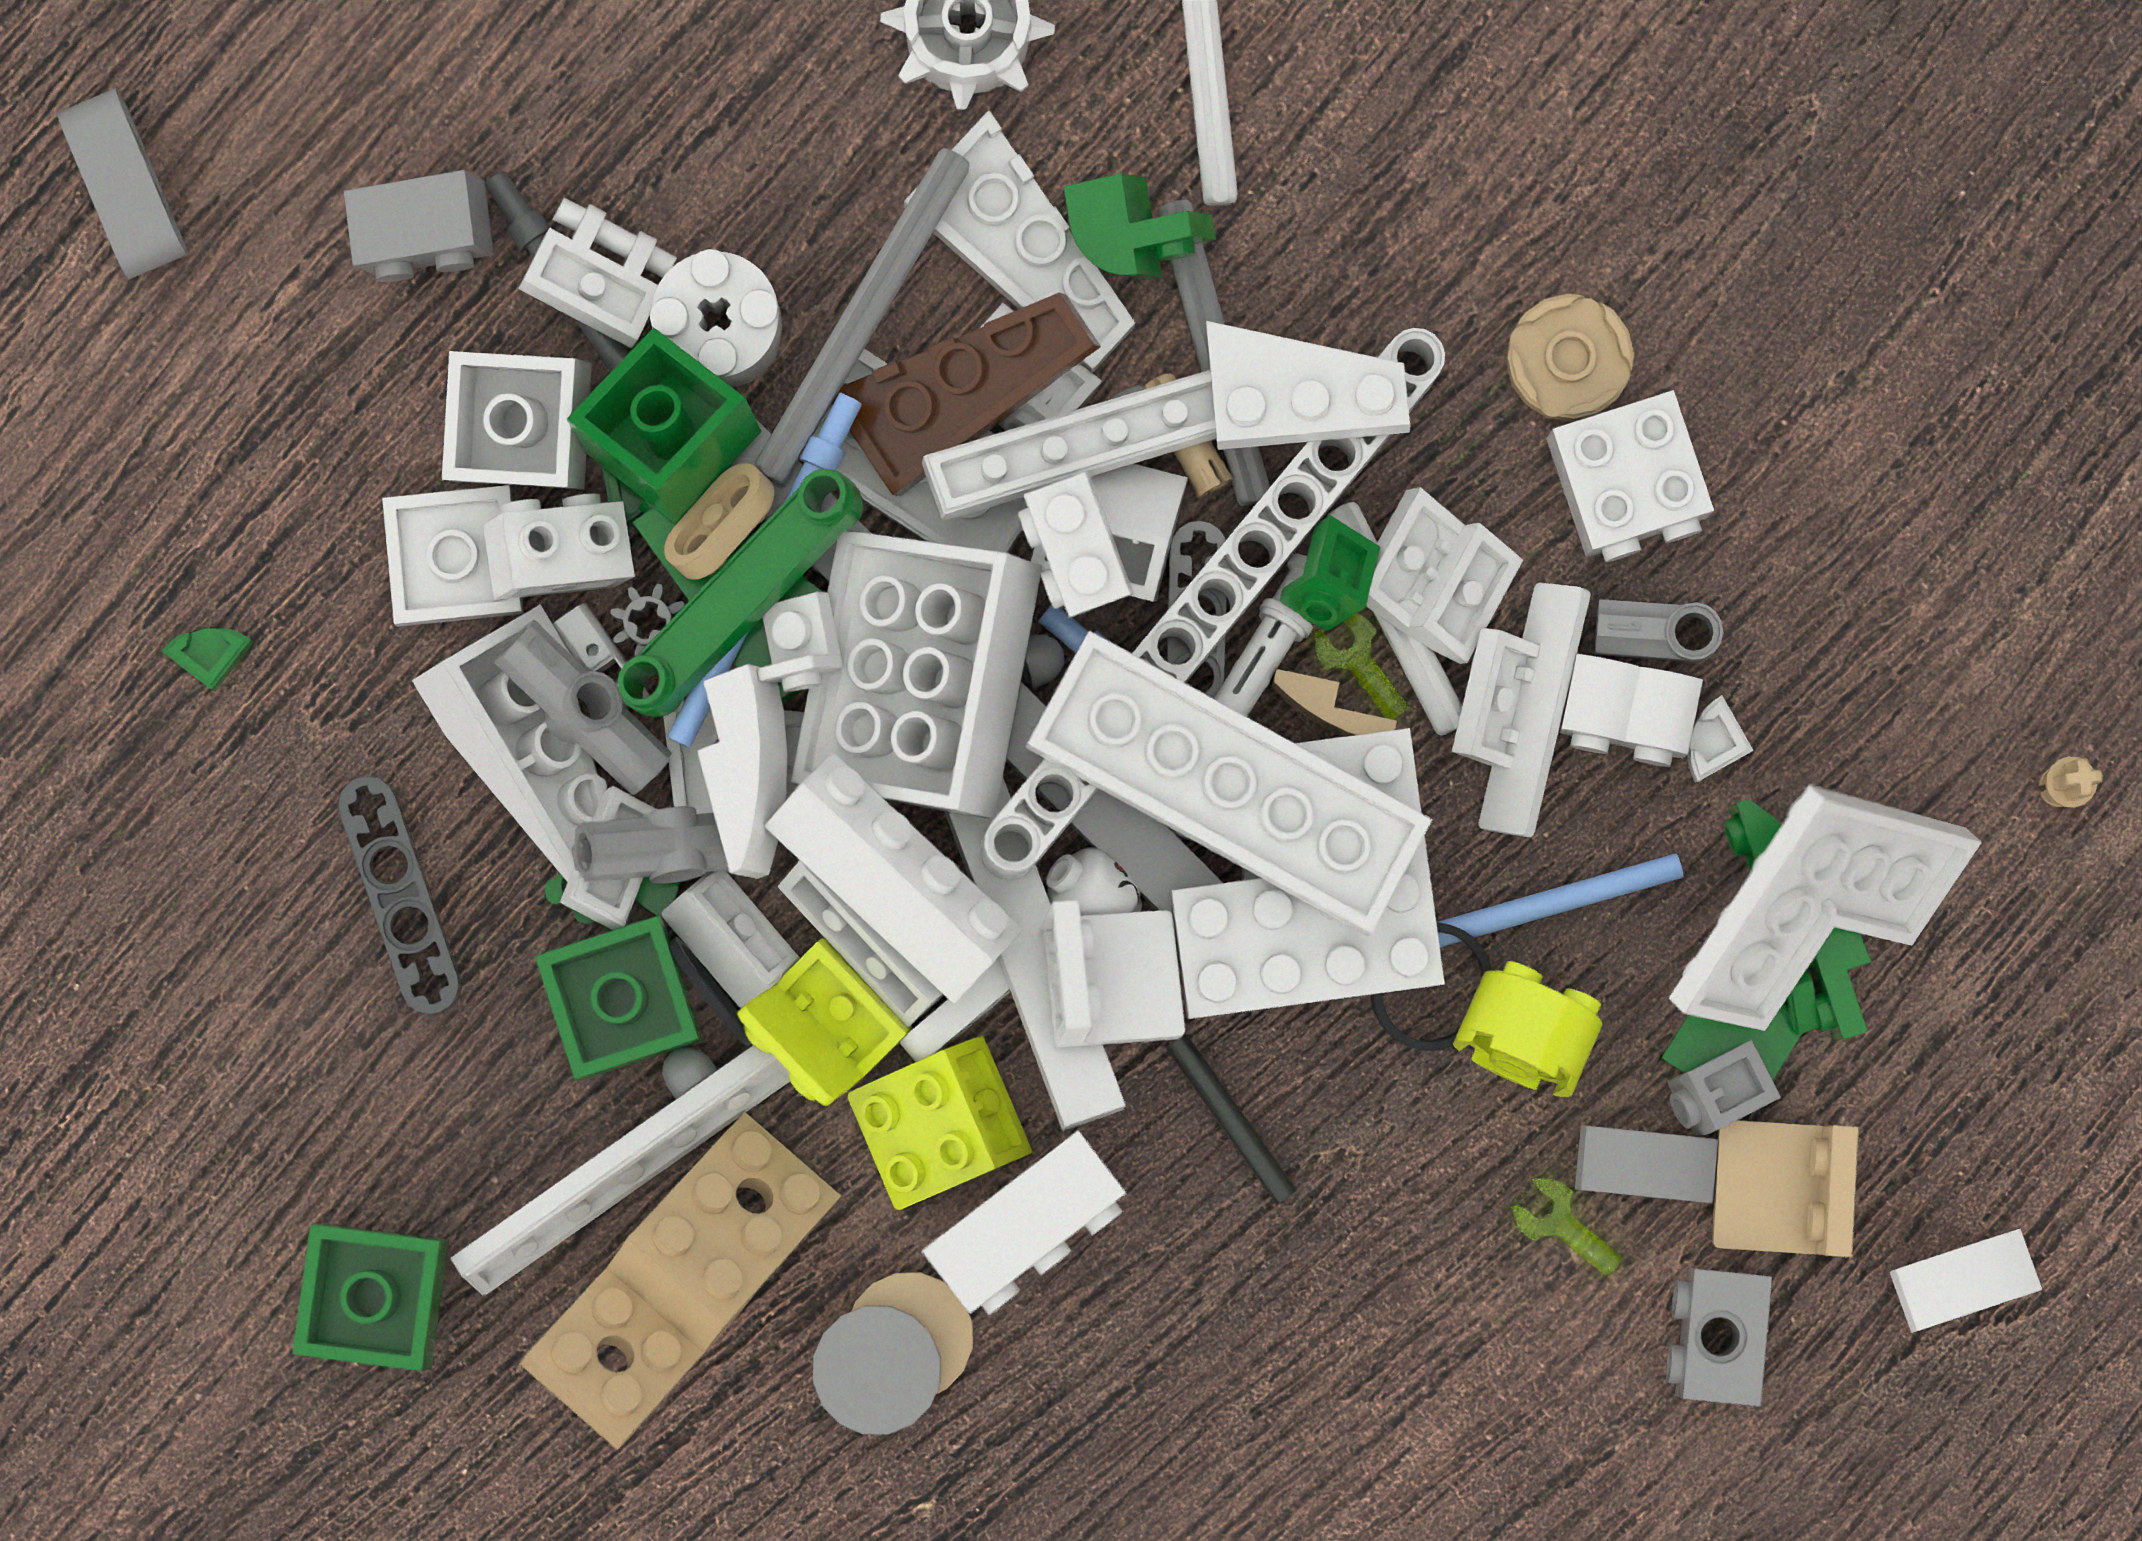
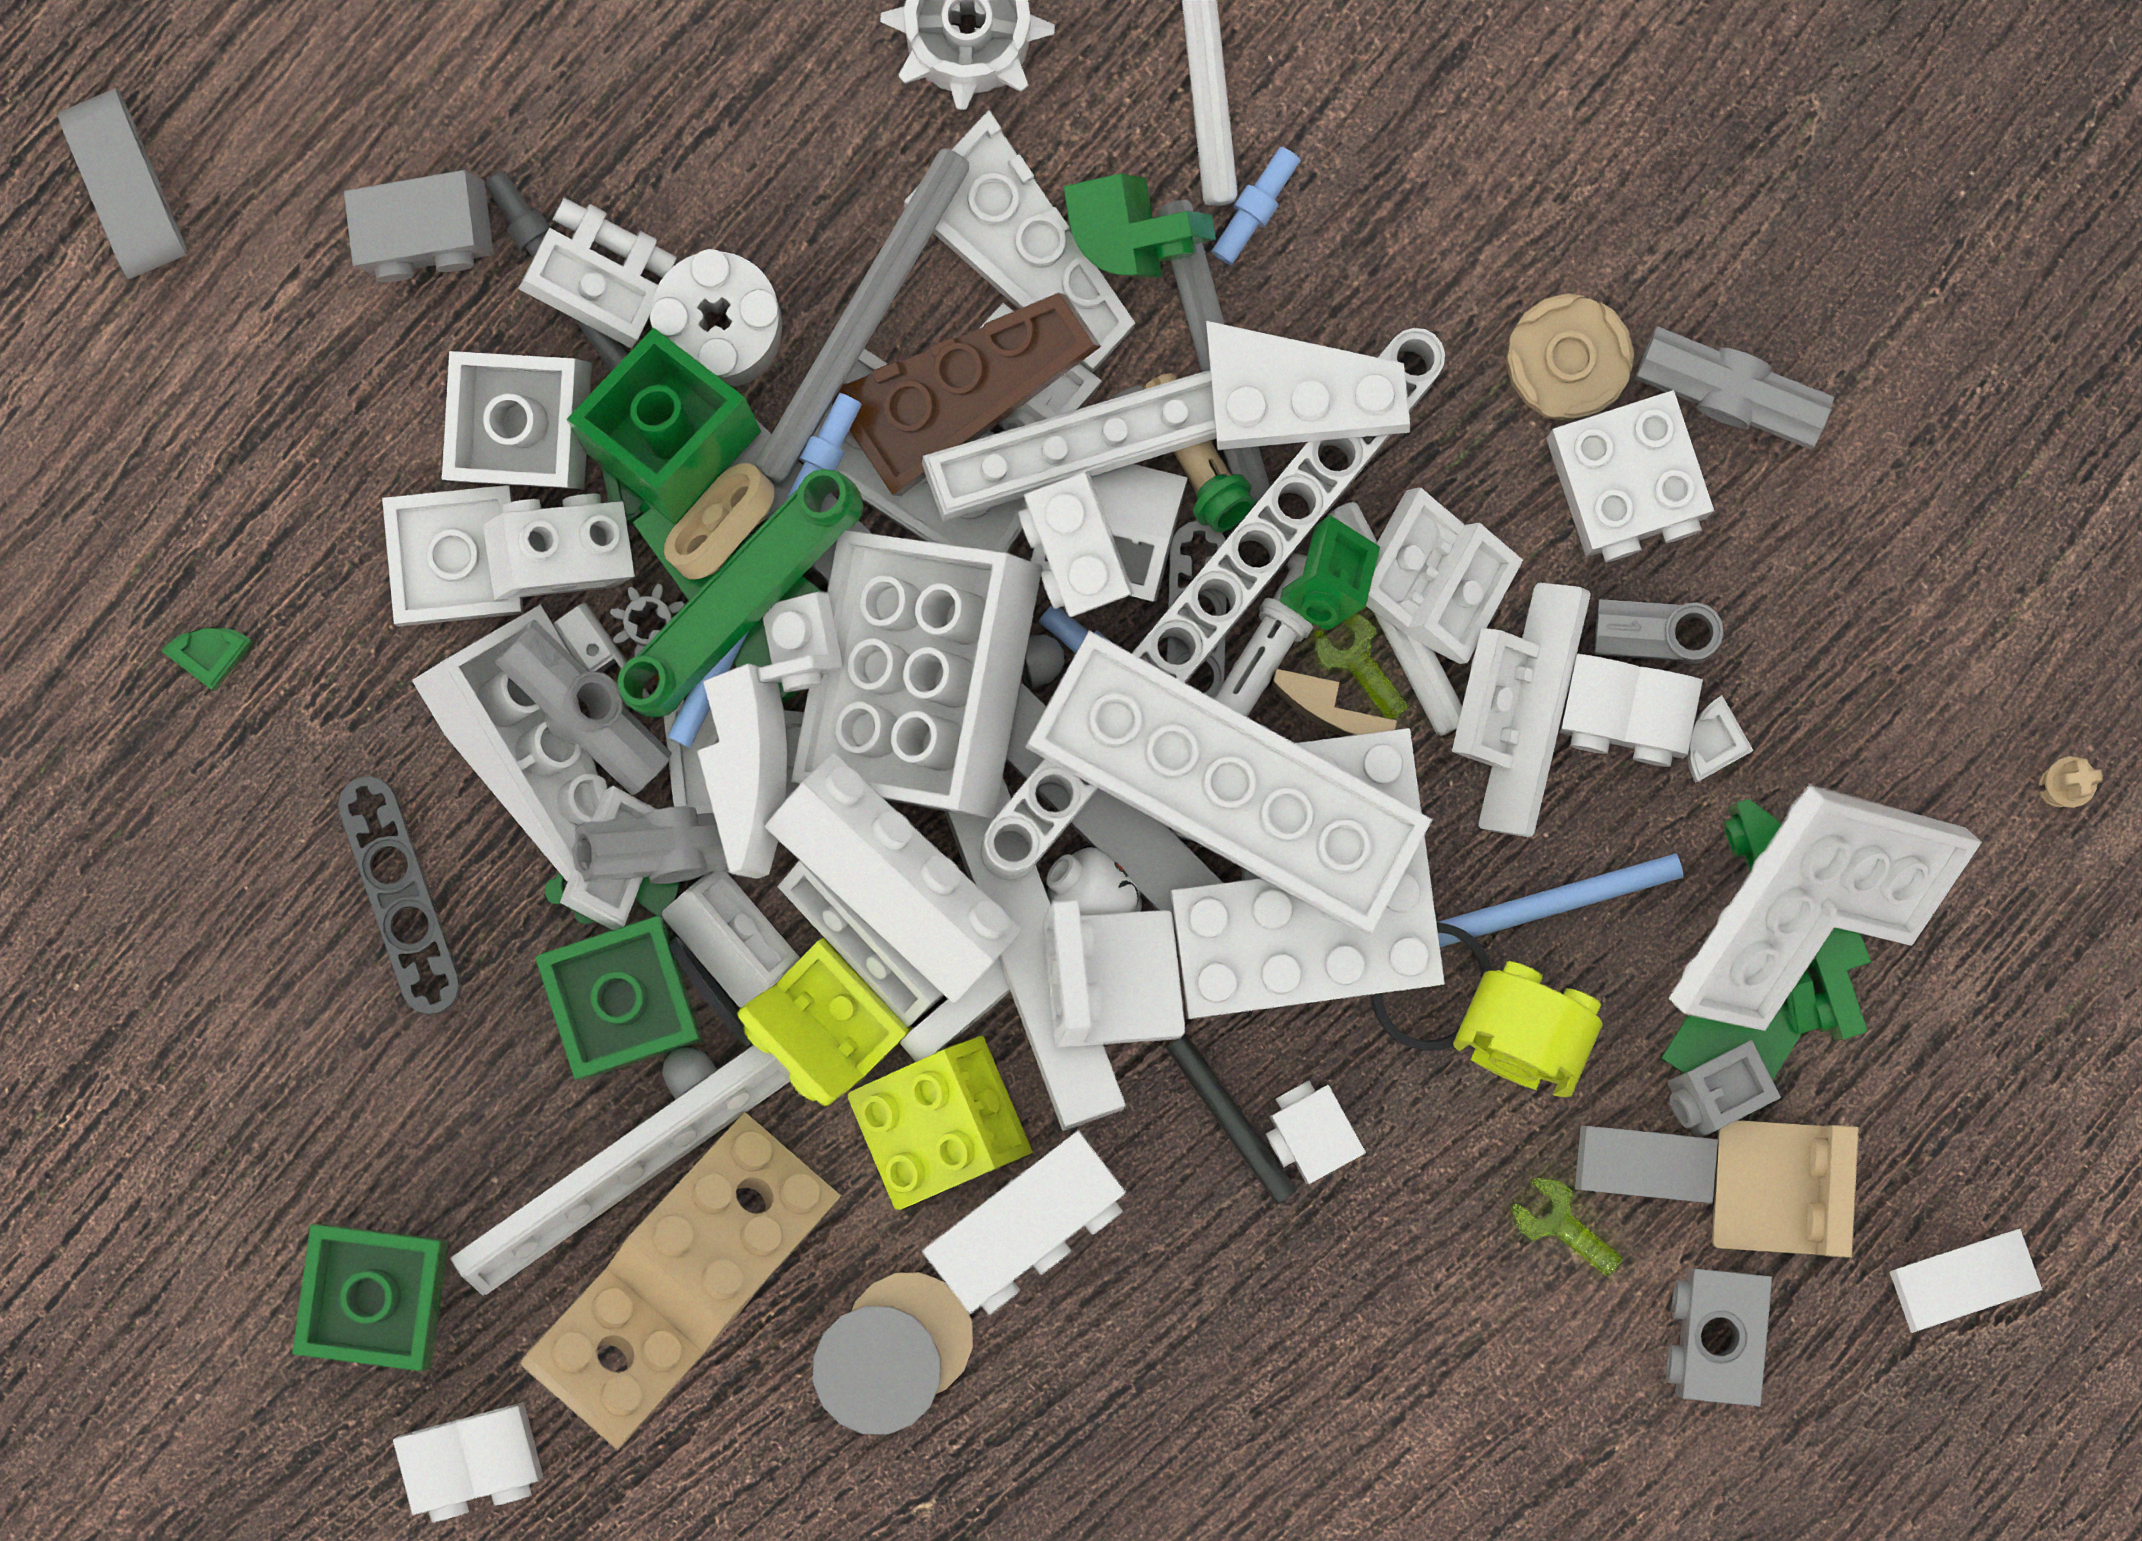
none -> white brick [393,1402,543,1522]
none -> green plate [1193,474,1255,533]
none -> light blue bar [1211,147,1301,265]
none -> white brick [1266,1080,1366,1184]
none -> light grey piece [1635,326,1834,450]

